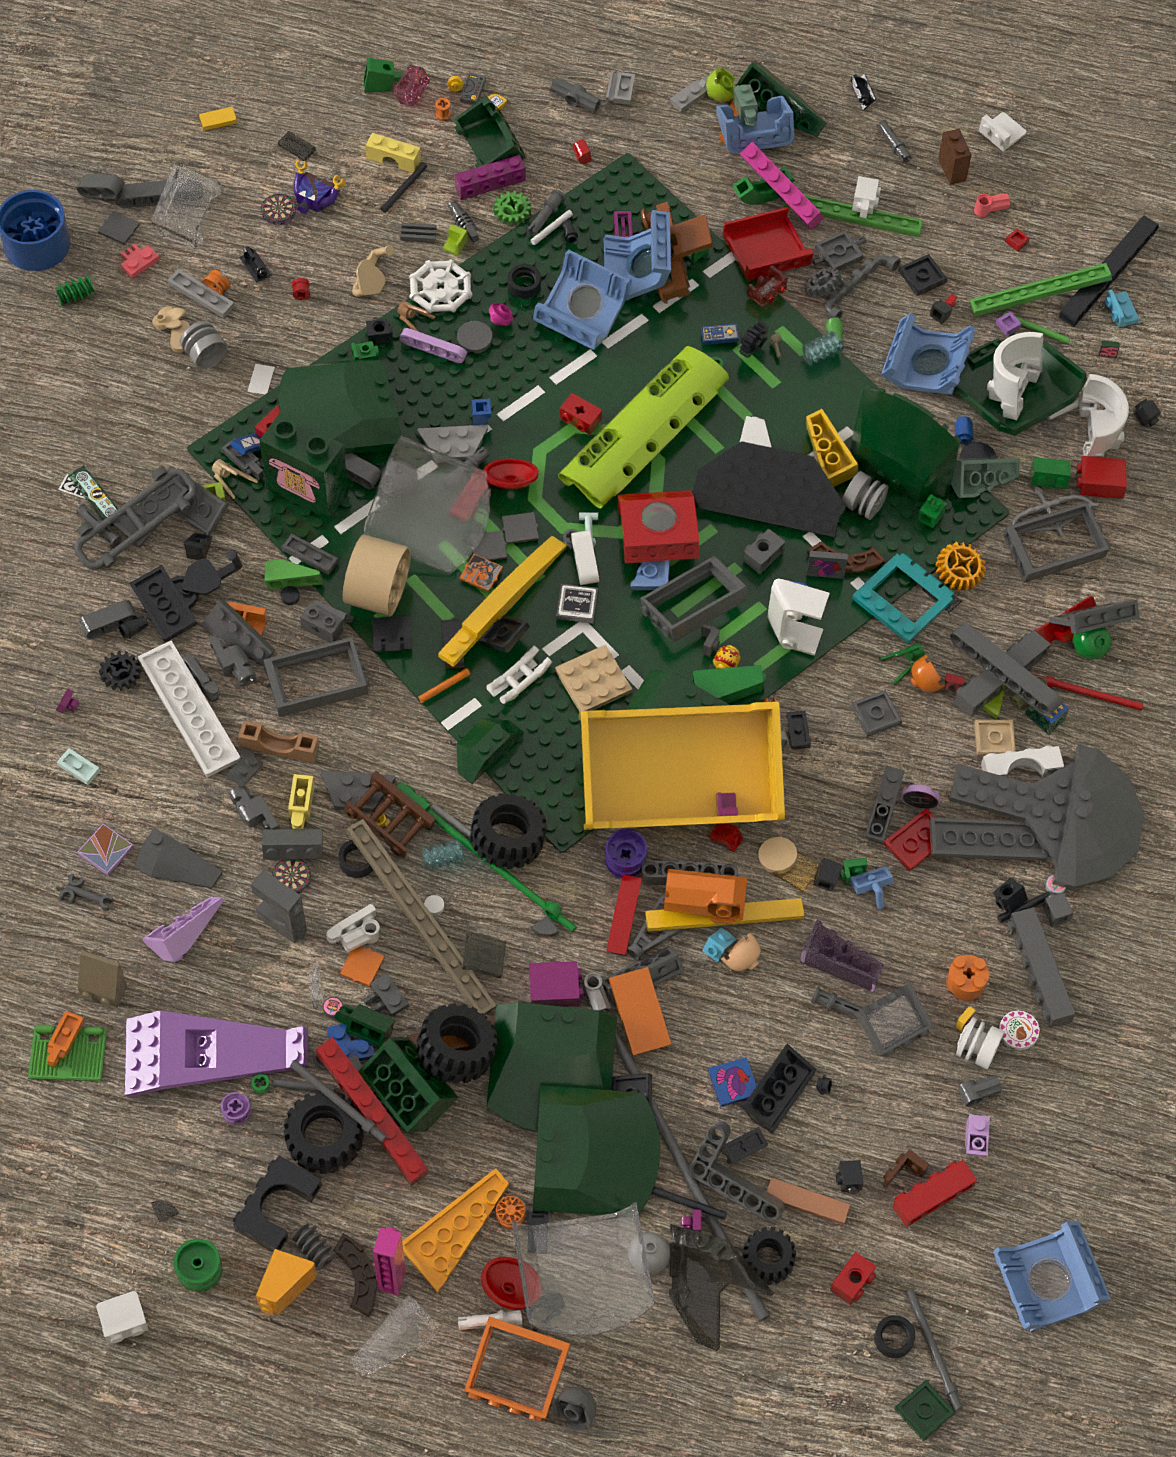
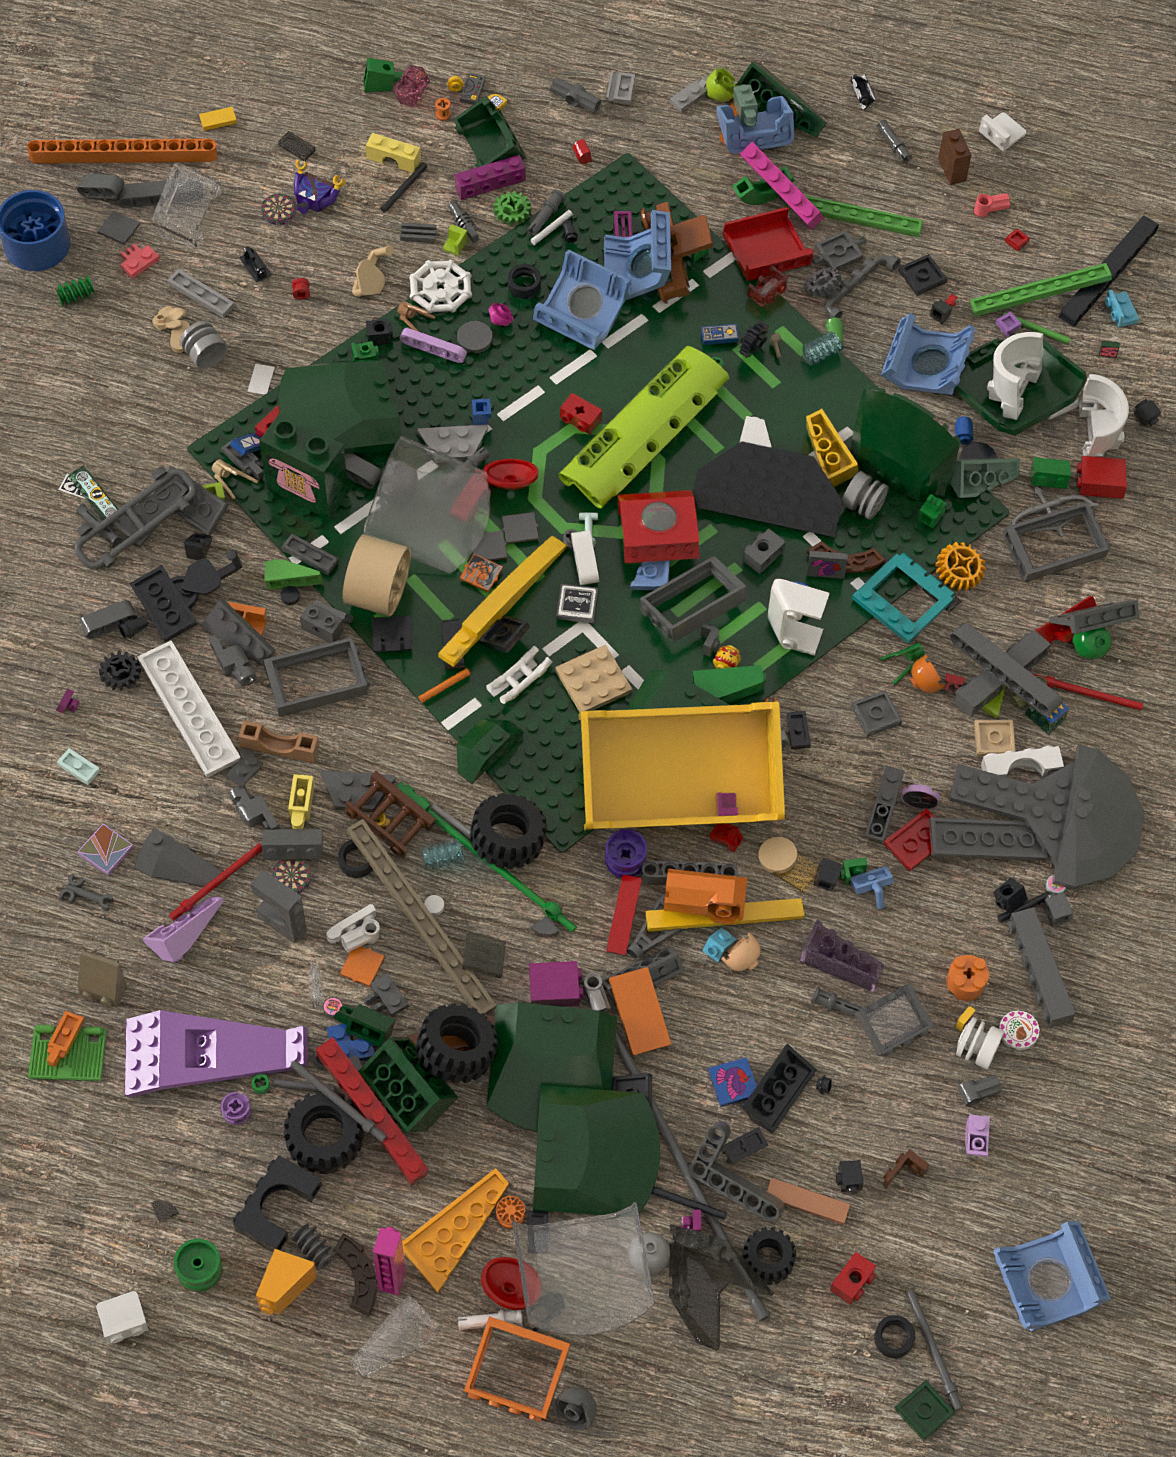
dark grey hinge [184,652,219,702] -> none
orange wheel [202,269,231,295] -> none
white hinge [852,176,881,218] -> none
red brick [892,1160,977,1228] -> none
none -> orange beam [27,139,218,163]
none -> red bar [169,843,262,921]

